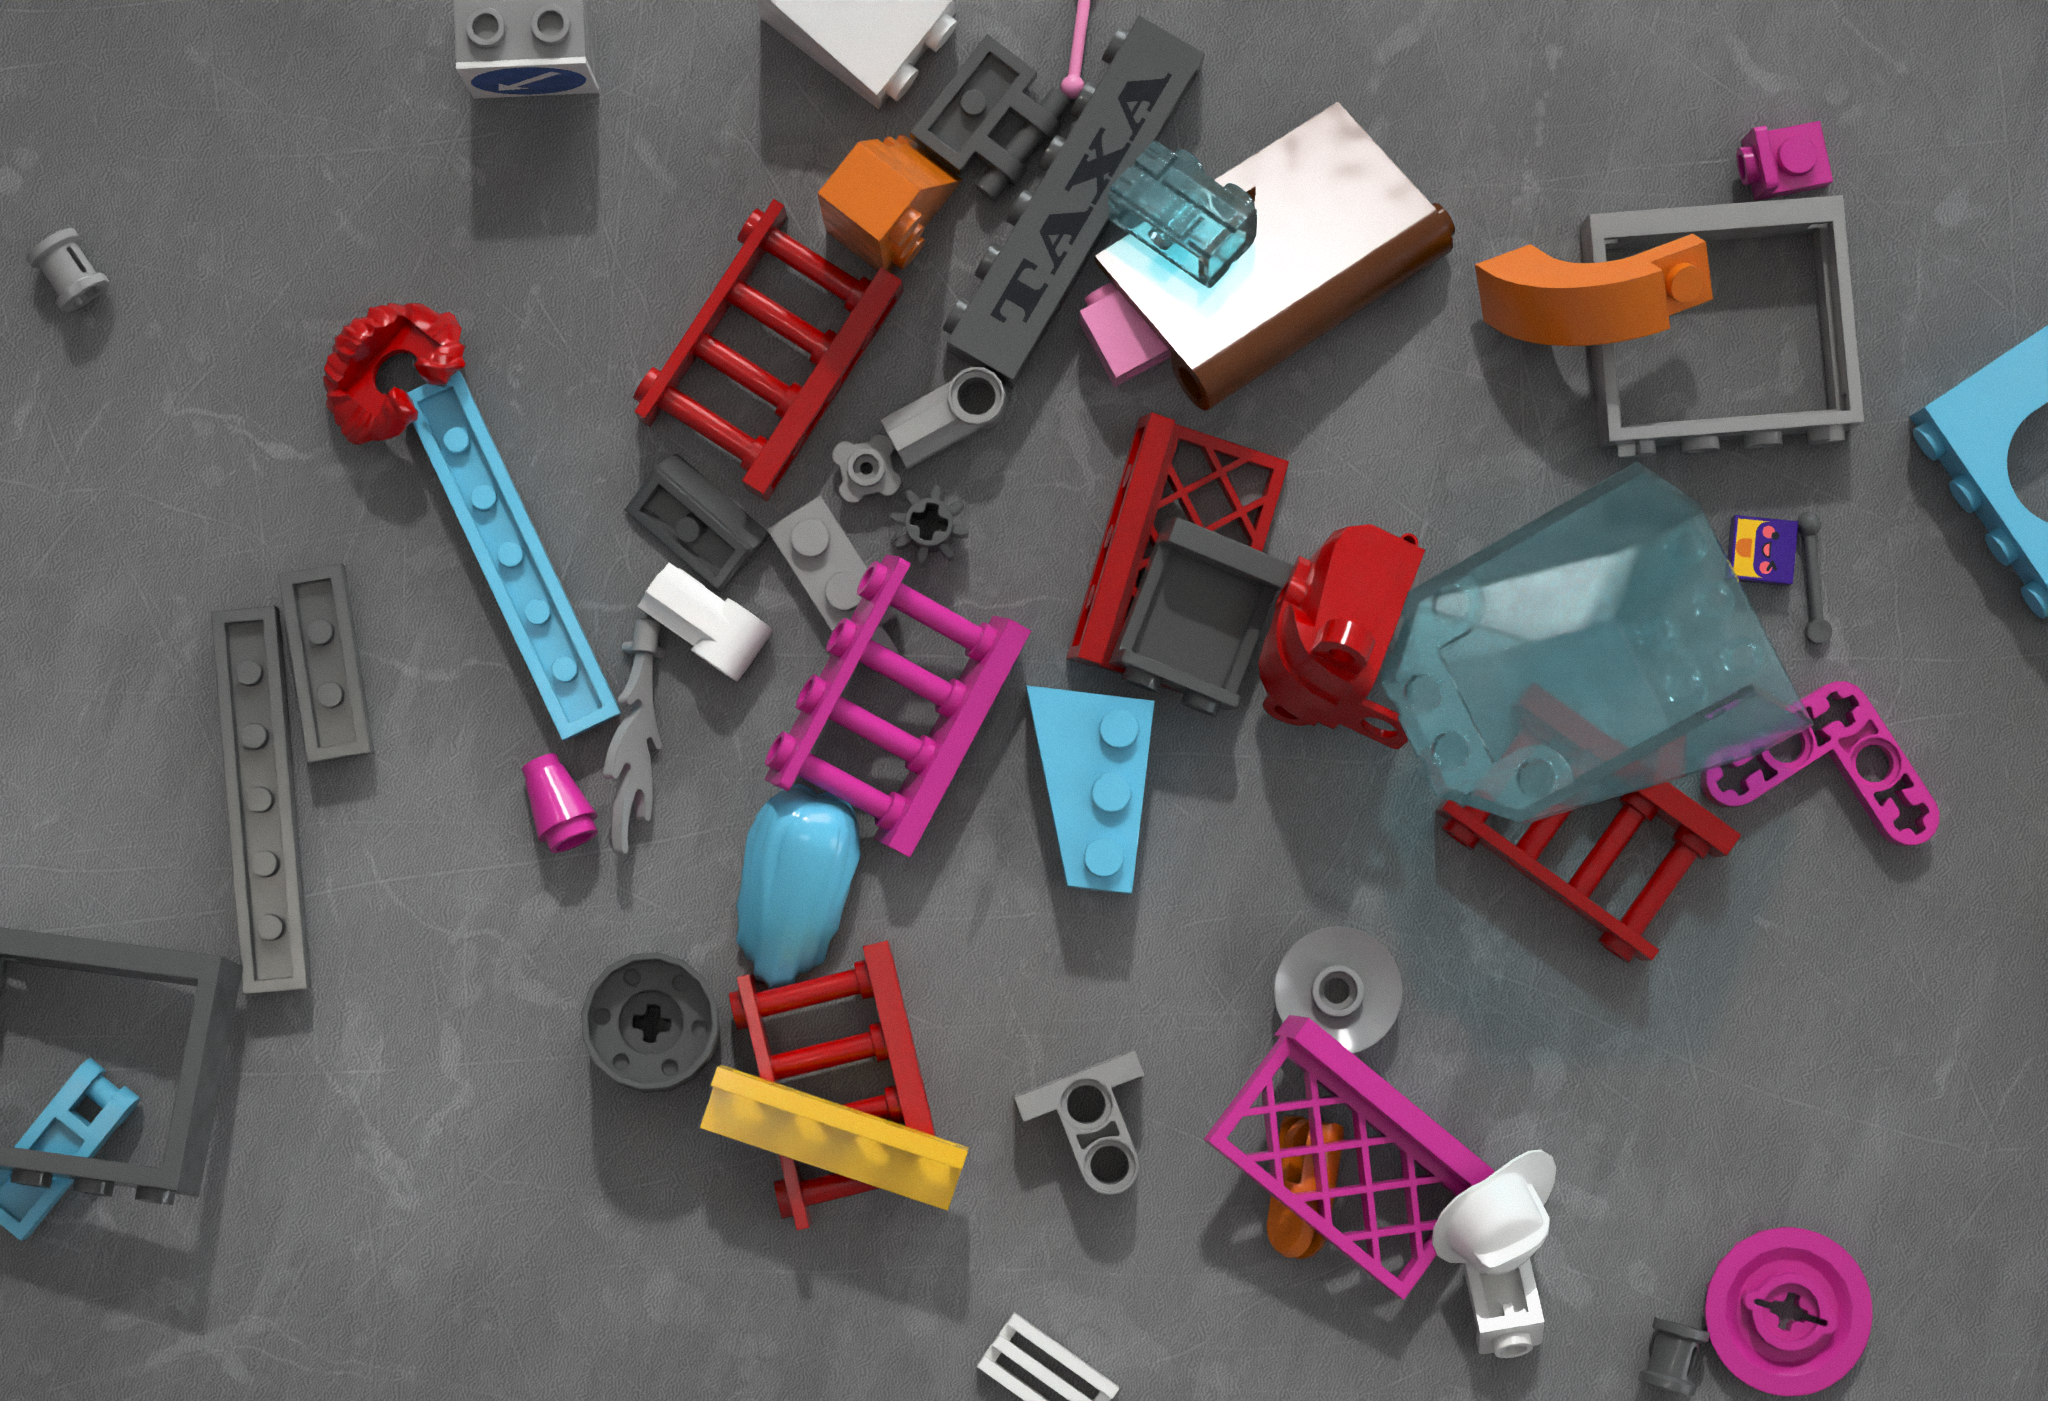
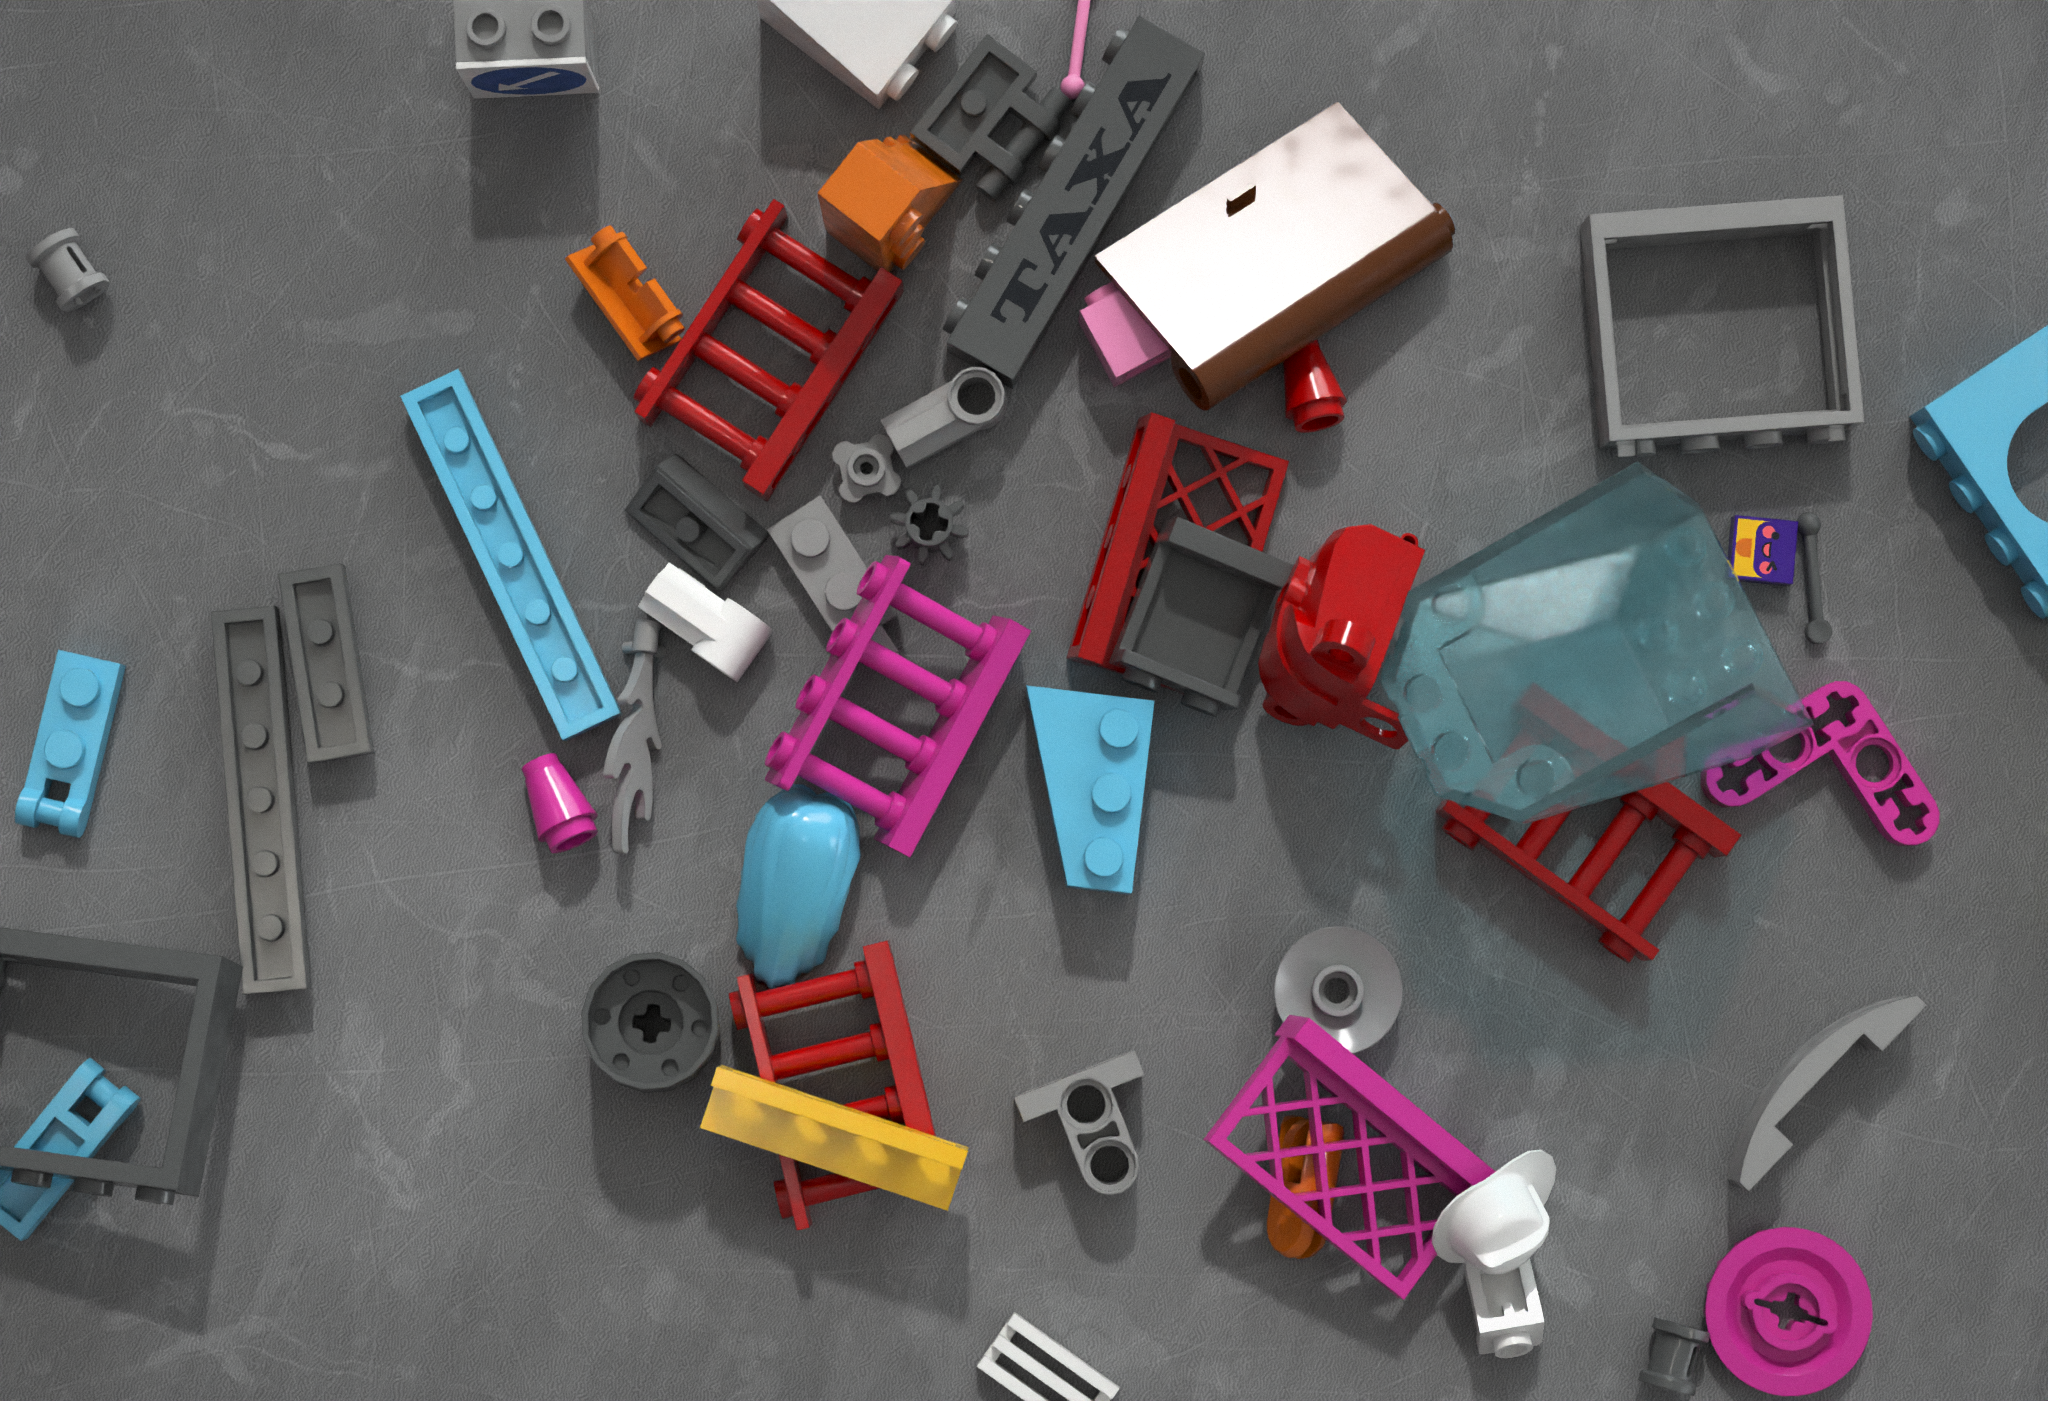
red piece [322,303,466,445] -> none
clear light blue brick [1108,141,1257,289] -> none
orange arch [1475,234,1713,346] -> none
dark pink bracket [1736,121,1833,201] -> none
none -> medium azure plate [15,650,126,838]
none -> orange hinge [565,225,685,361]
none -> red cone [1283,339,1347,433]
none -> light grey slope [1727,996,1926,1191]

